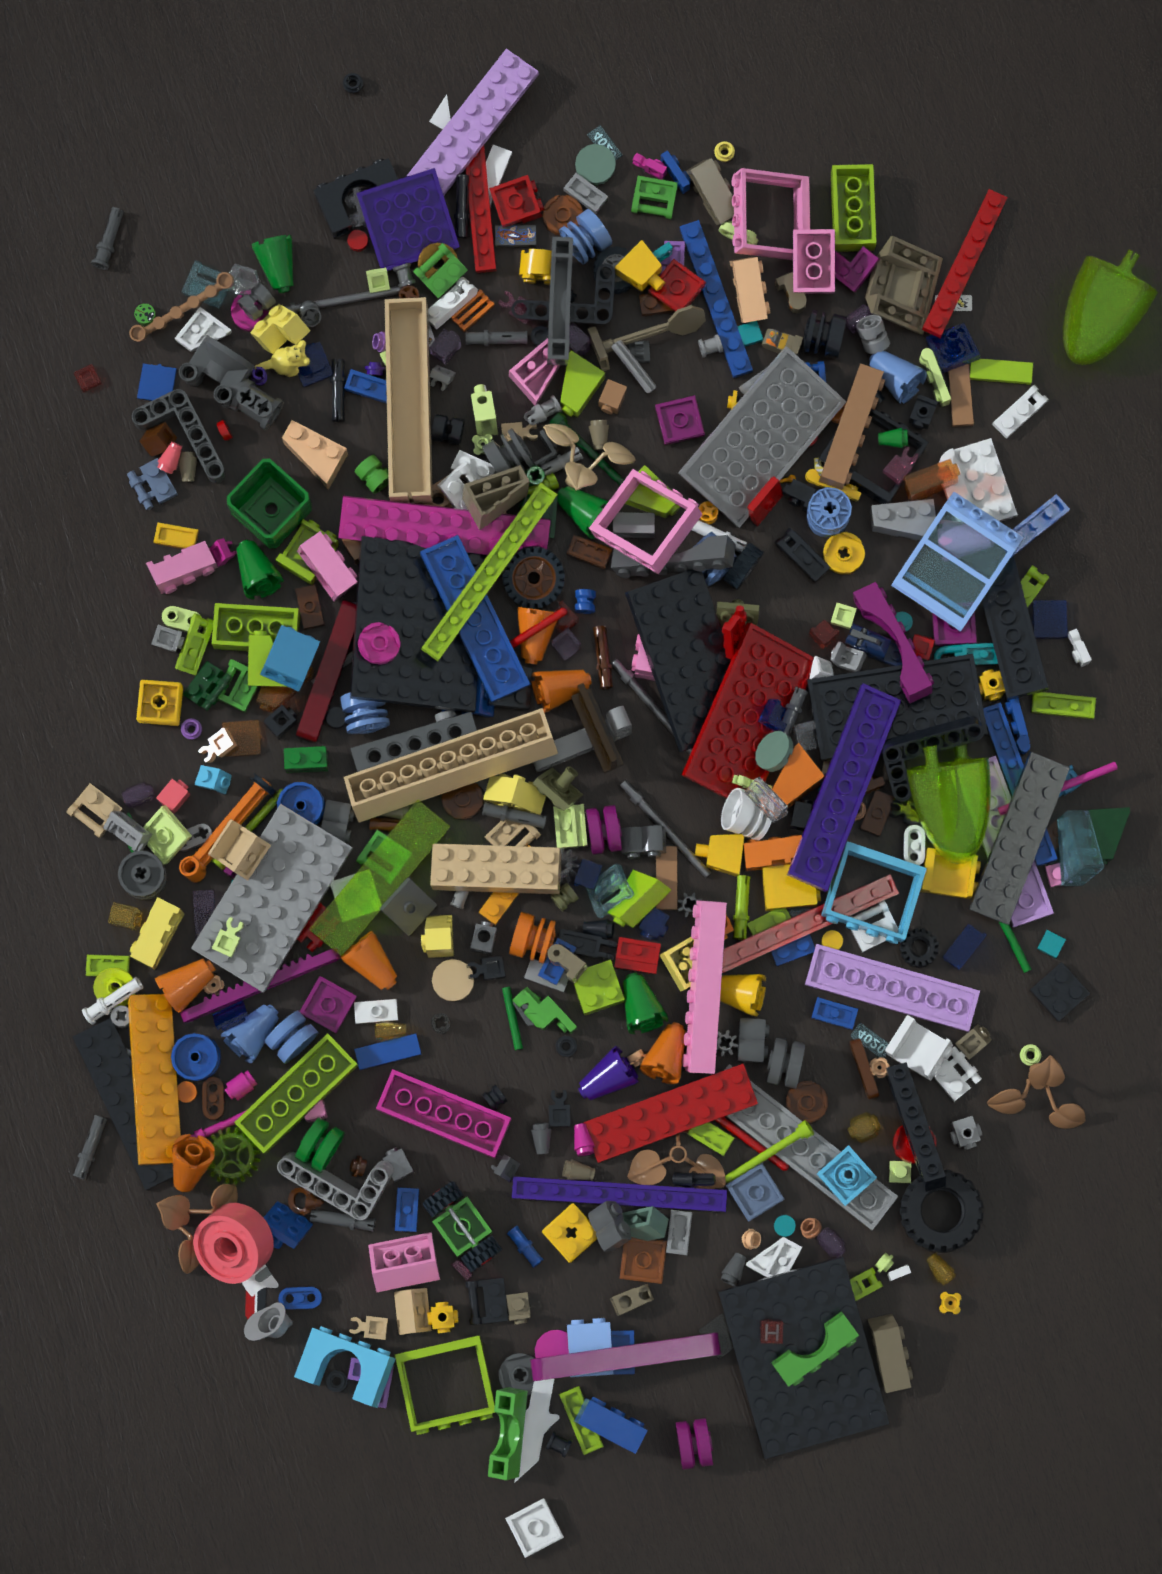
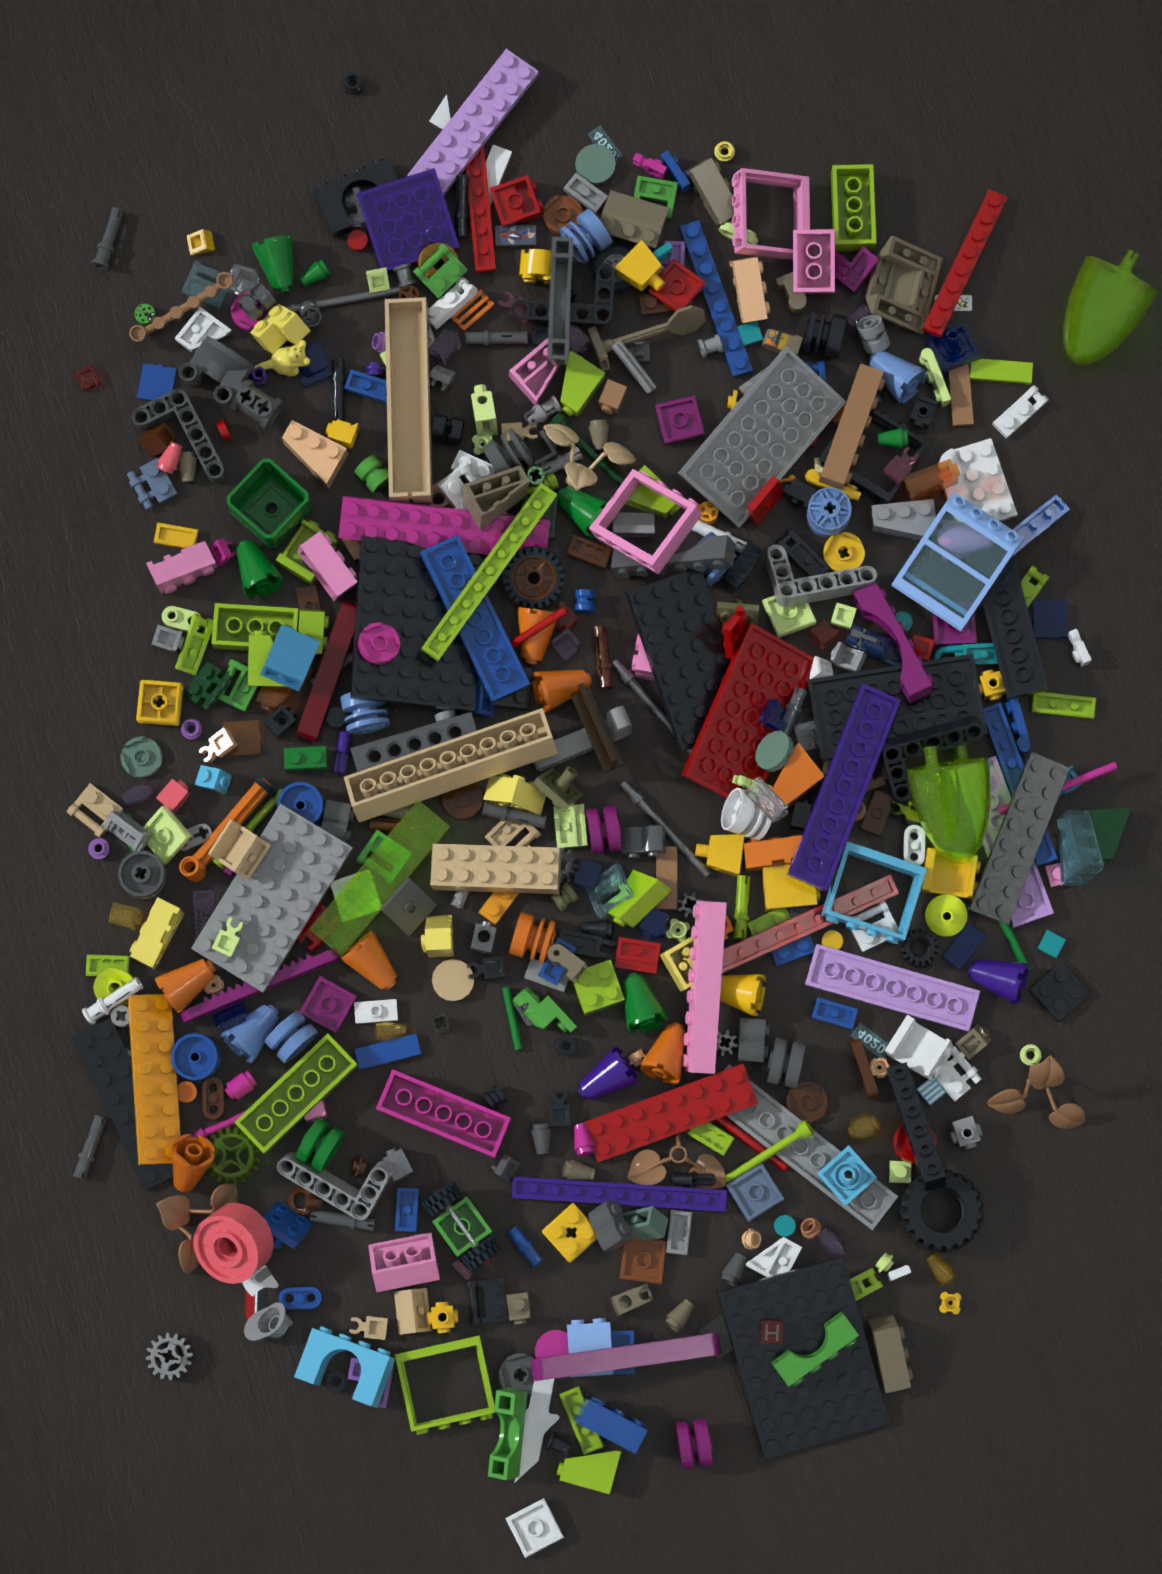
none -> medium lavender plate [88,838,110,860]
none -> sand green tile [120,736,163,779]
none -> light grey gear [146,1333,193,1380]
none -> yellow slope [187,229,215,256]
none -> lime brick [298,609,329,654]
none -> green cone [299,260,331,287]
none -> yellow window [325,419,360,449]
none -> dark purple axle [333,731,352,774]
none -> lime slope [556,1450,621,1494]
none -> dark tan slope [600,190,670,249]
none -> dark tan cone [665,1299,695,1332]
none -> yellowish green plate [666,918,690,942]
none -> yellowish green plate [762,592,817,638]
none -> light grey beam [765,545,877,607]
none -> tile [916,1077,946,1106]
none -> neon yellow dish [925,894,968,937]
none -> dark purple cone [968,960,1029,1005]

